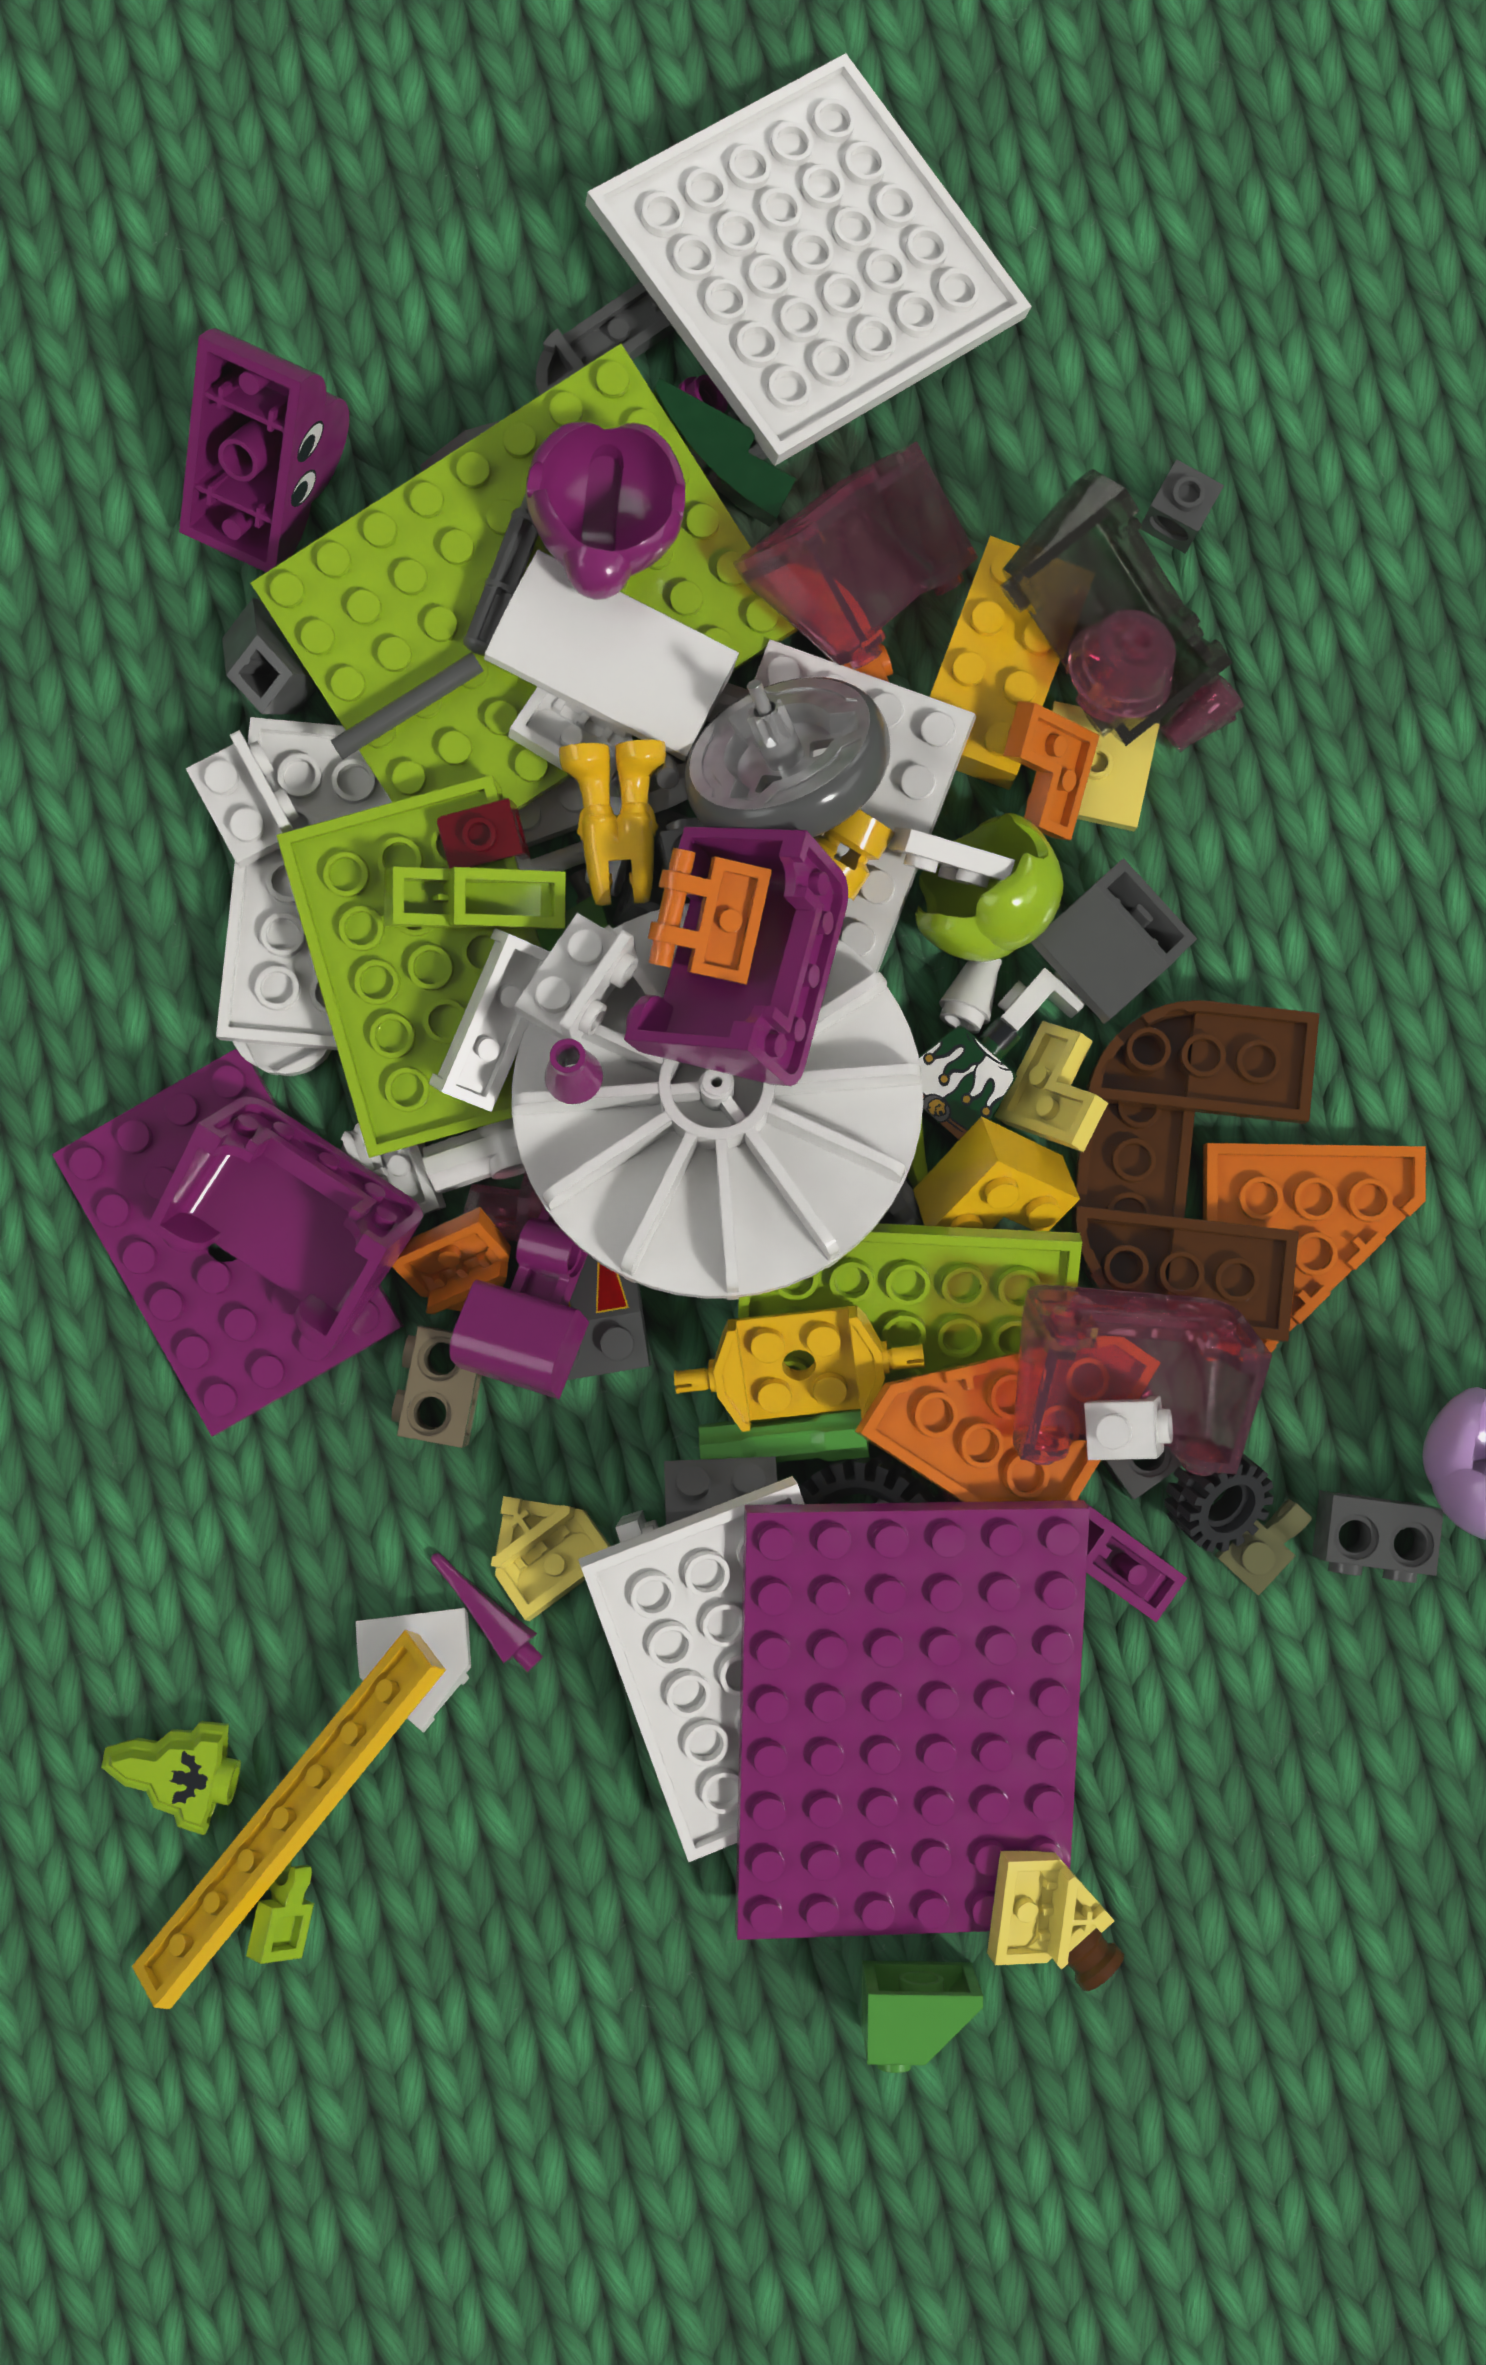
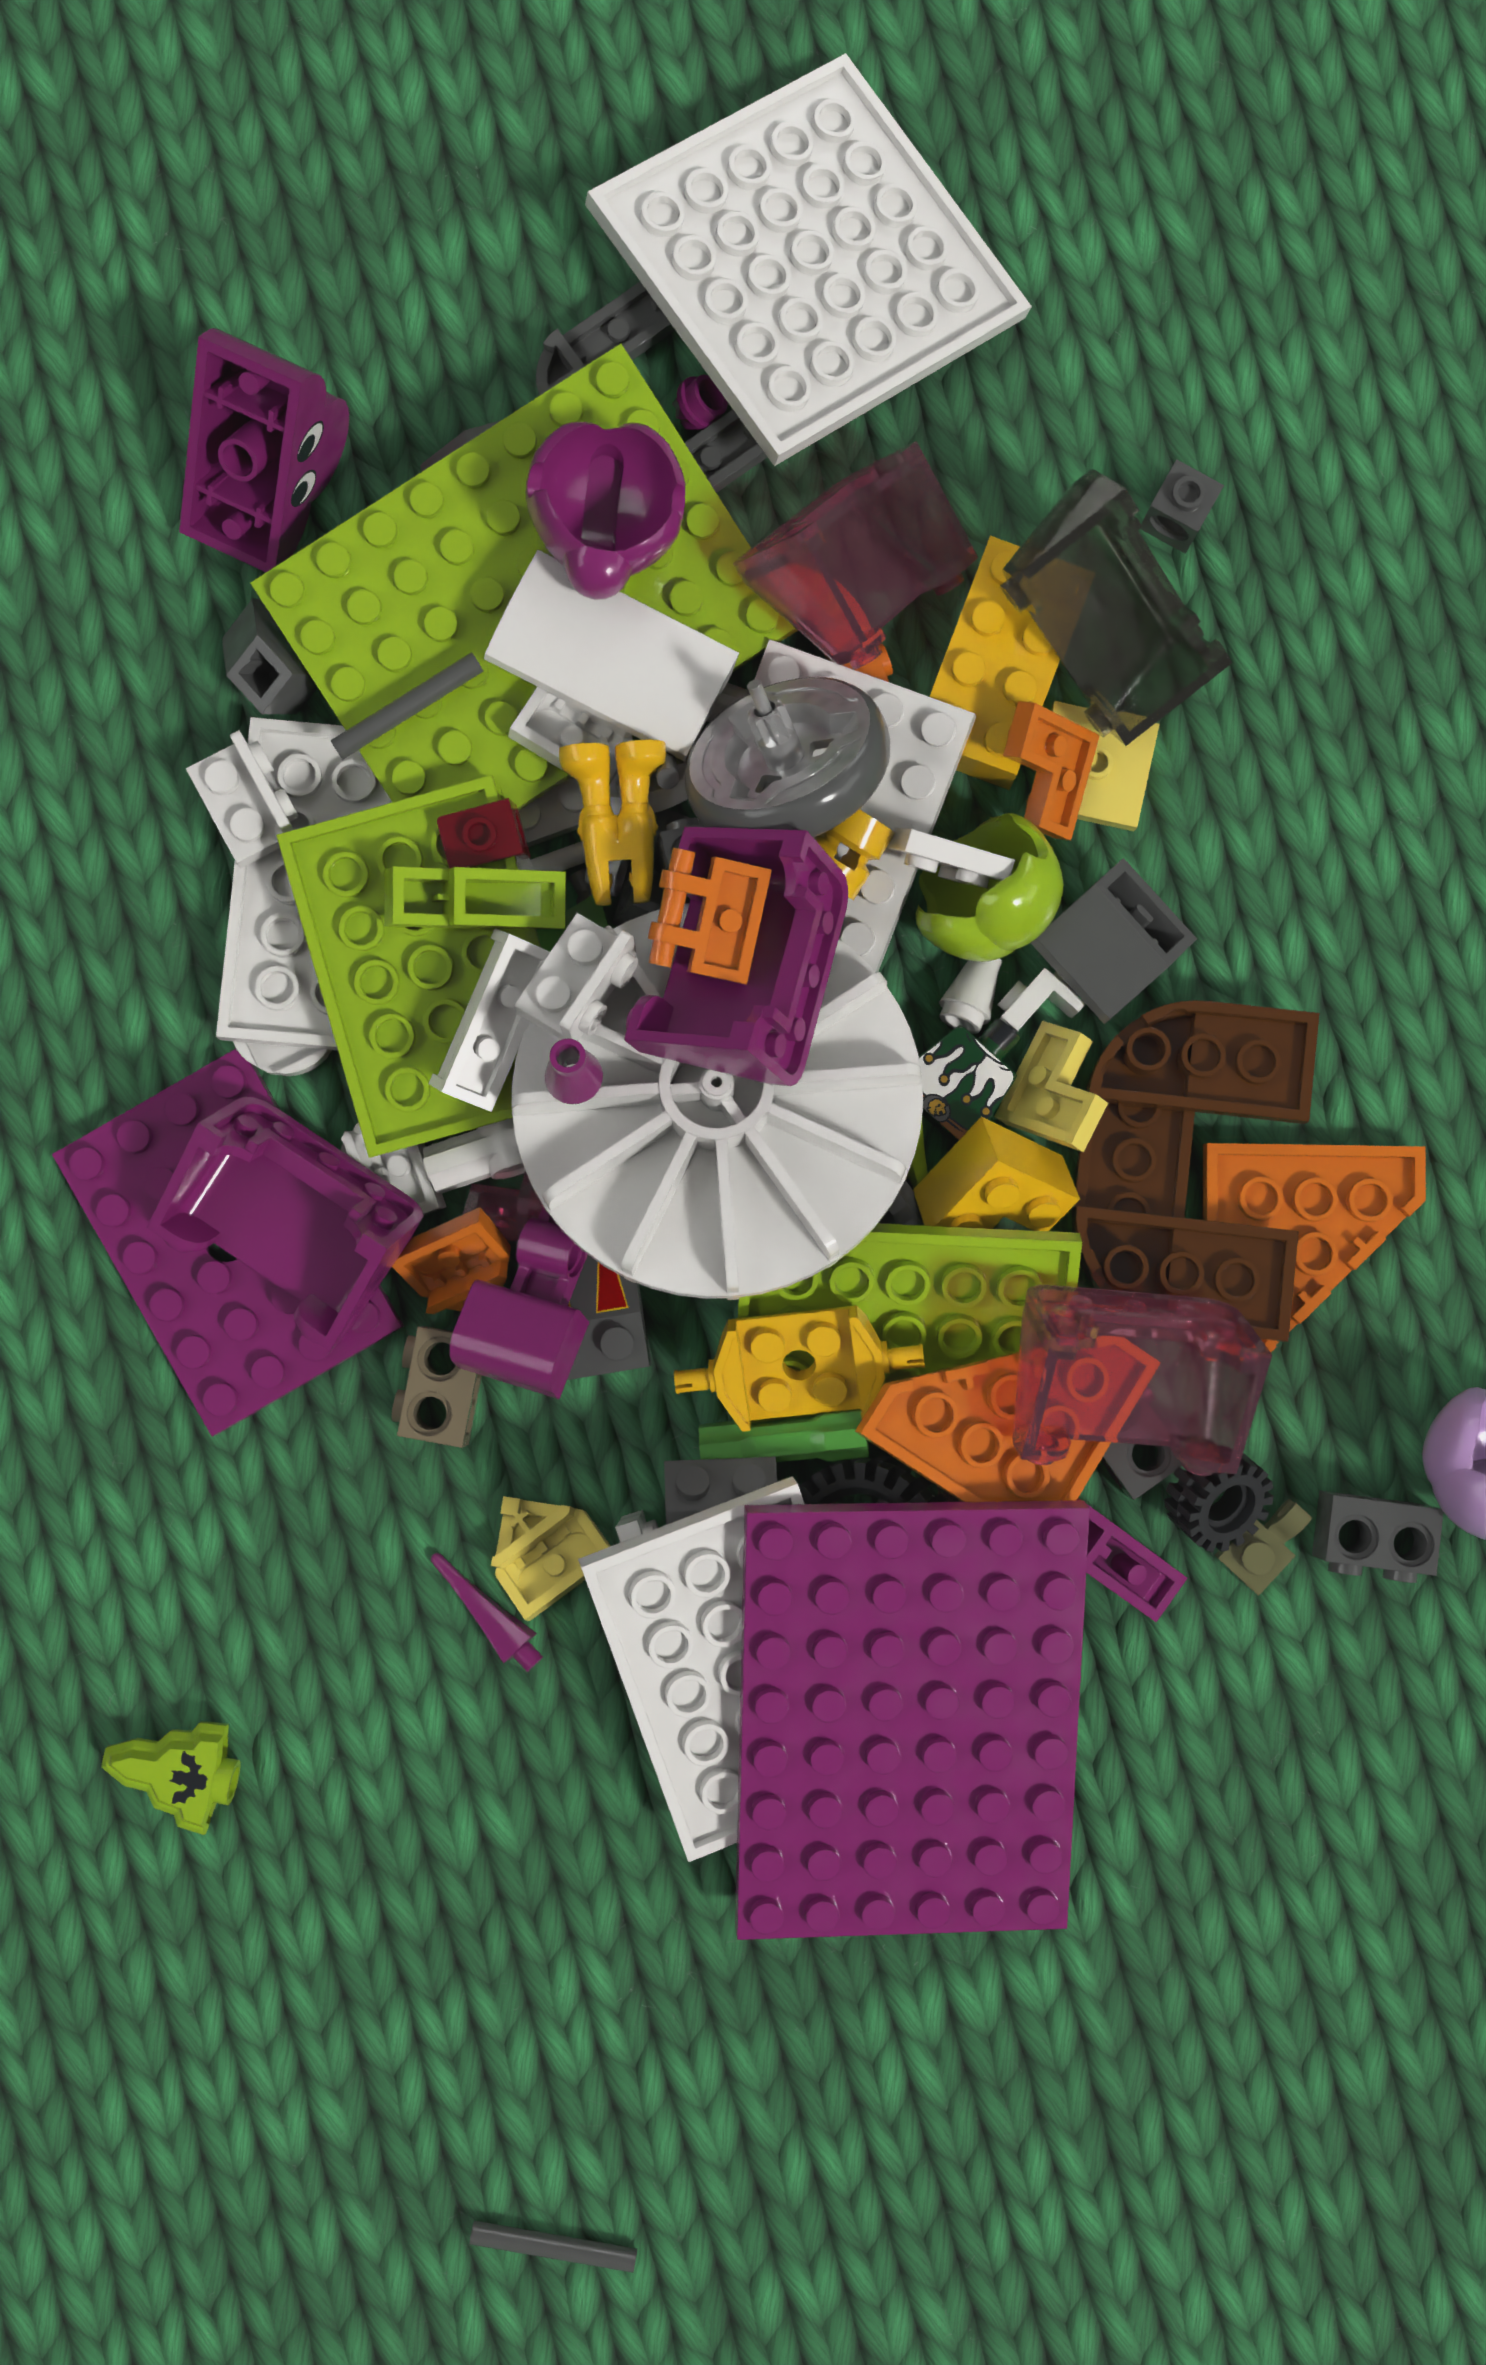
yellow plate [132,1630,446,2009] -> none
lime plate [246,1860,314,1964] -> none
white slope [356,1608,471,1733] -> none
dark grey piece [463,493,539,656] -> none
dark green slope [653,378,796,527] -> none
bright green slope [862,1960,983,2073] -> none
light yellow slope [987,1851,1114,1970] -> none
clear pink cone [1065,610,1176,724] -> none
reddish brown wheel [1066,1928,1124,1991] -> none
white bracket [1084,1395,1173,1460] -> none
clear pink cone [1160,674,1244,753] -> none
none -> dark grey bar [469,2220,637,2273]

